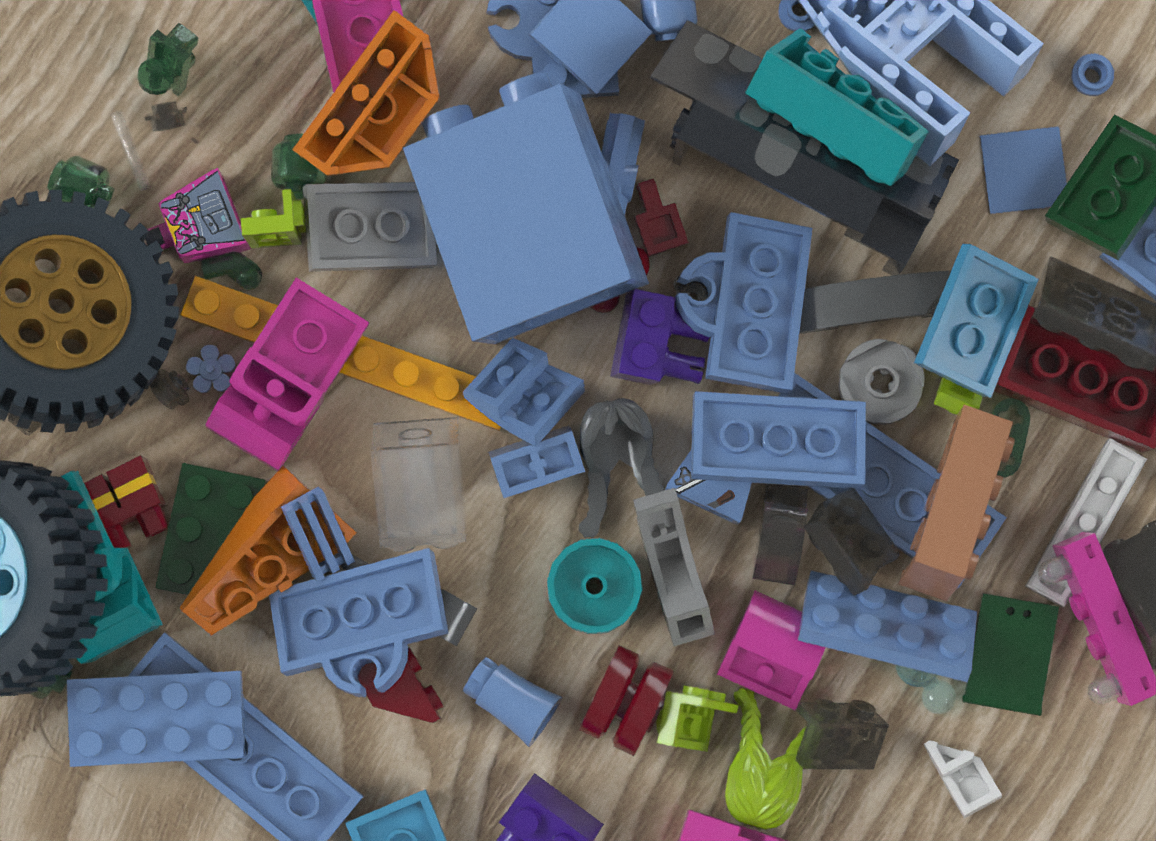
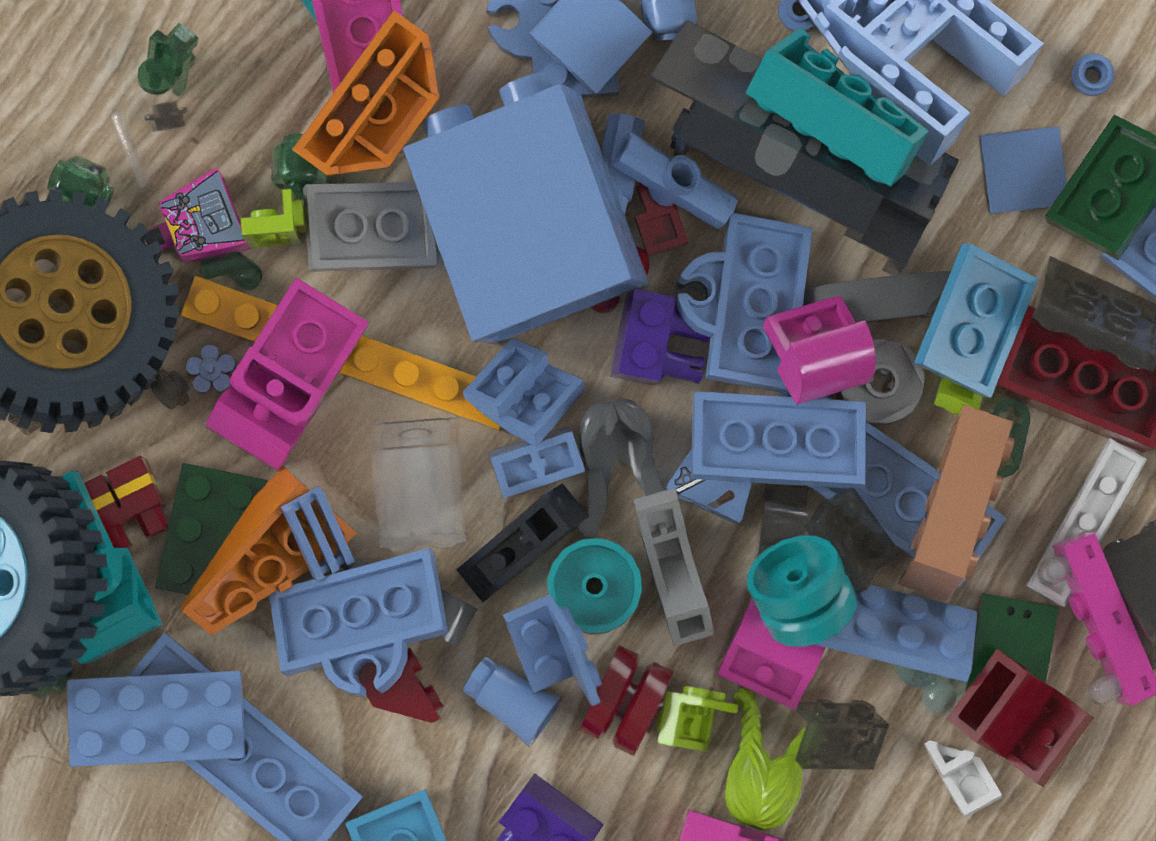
none -> black slope [456,483,589,603]
none -> medium blue bracket [503,594,602,706]
none -> medium blue piece [611,132,738,229]
none -> teal wheel [747,536,857,647]
none -> dark pink brick [762,295,876,405]
none -> dark red piece [946,649,1094,787]

